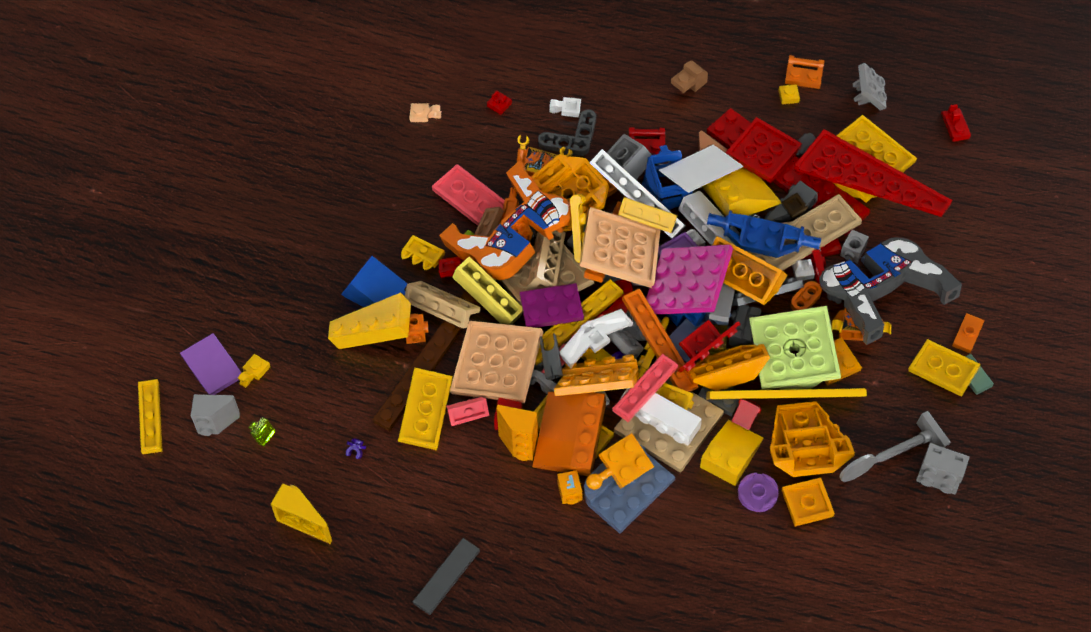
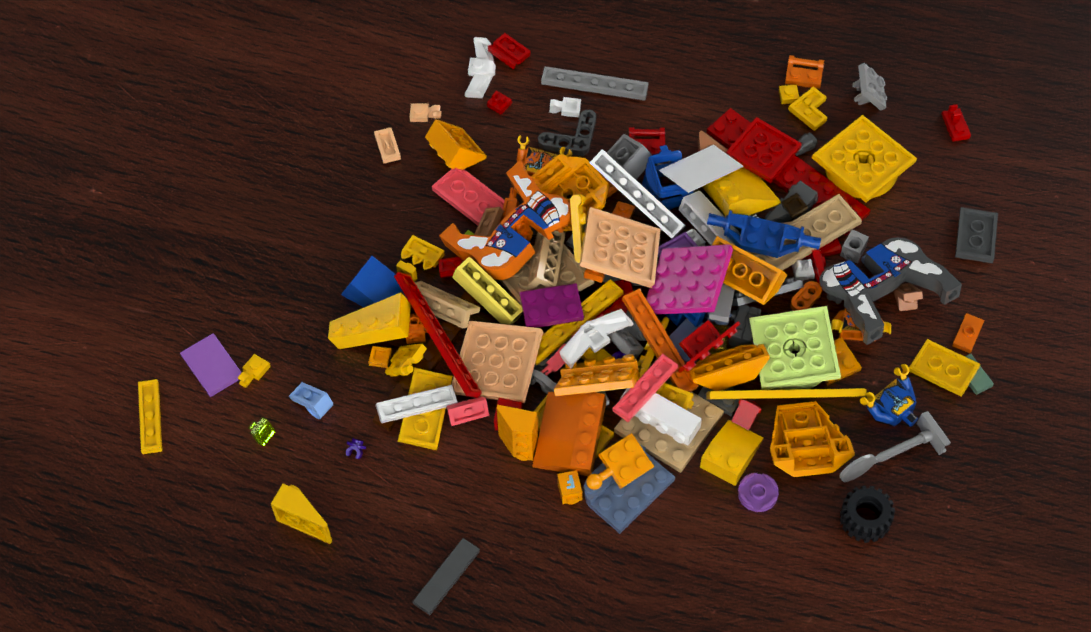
light grey slope [191,394,240,436] -> none
dark grey piece [540,334,563,380] -> none
yellow tile [618,197,678,233] -> none
medium nougat brick [671,61,708,93] -> none
light orange plate [782,478,835,526] -> none
red wing [794,129,953,217] -> none
light grey piece [916,443,970,494] -> none
none -> light blue plate [289,382,333,419]
none -> light orange tile [368,346,392,368]
none -> light nougat plate [374,127,401,164]
none -> white tile [376,385,458,424]
none -> yellow plate [385,344,427,377]
none -> red tile [394,272,482,398]
none -> yellow plate [396,260,417,282]
none -> light orange slope [425,119,487,170]
none -> white plate [465,37,496,99]
none -> red plate [488,33,531,69]
none -> light grey plate [541,66,649,101]
none -> yellow plate [788,86,827,131]
none -> black tyre [840,485,895,543]
none -> torso [860,364,918,427]
none -> nougat slope [893,283,923,311]
none -> dark grey plate [955,207,998,263]

